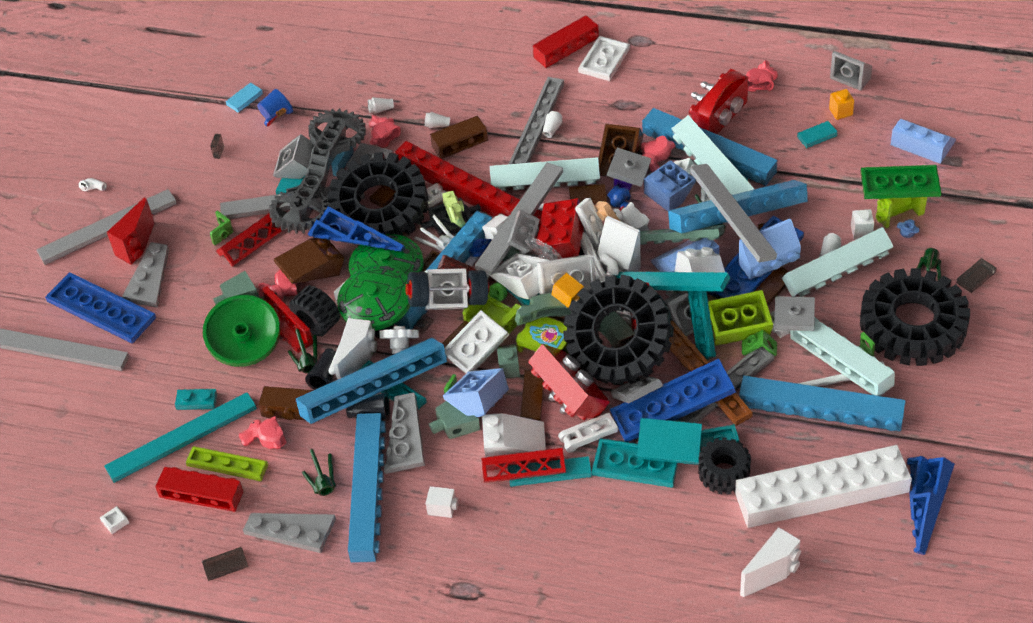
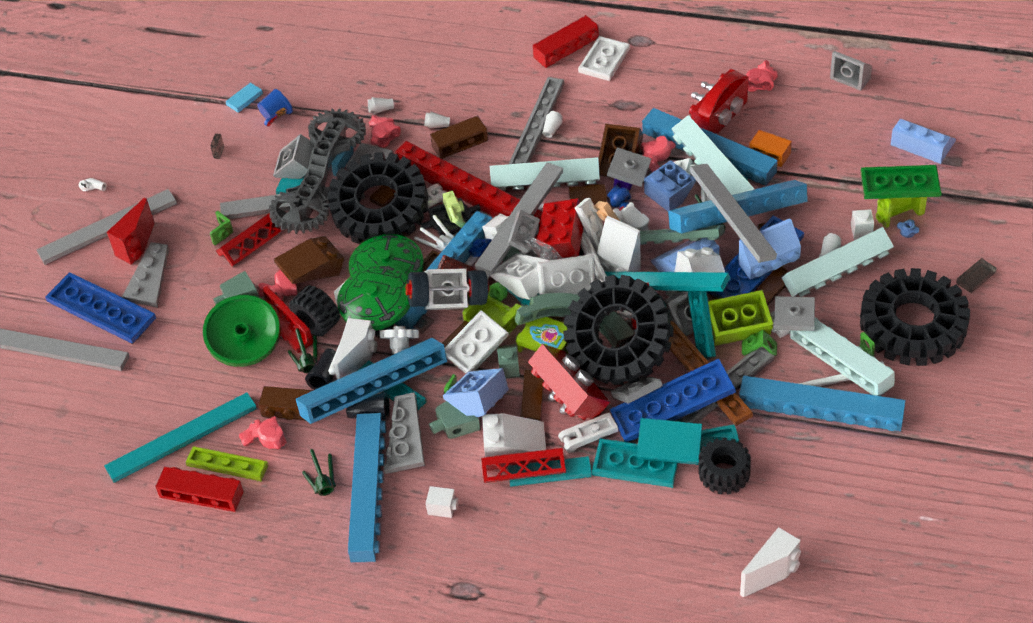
white tile [100,506,129,534] -> none
teal plate [175,389,217,410] -> none
clear smoke tile [202,547,248,581] -> none
light grey wing [243,513,336,553] -> none
blue wedge [308,206,405,252] -> none
light orange brick [551,273,584,307] -> none
white arm [599,253,619,276] -> none
white brick [735,445,912,528] -> none
teal tile [797,121,838,148] -> none
light orange brick [829,89,854,120] -> none
blue wedge [907,456,955,555] -> none
dark green plant [917,248,942,280] -> none
none -> orange brick [749,130,792,168]

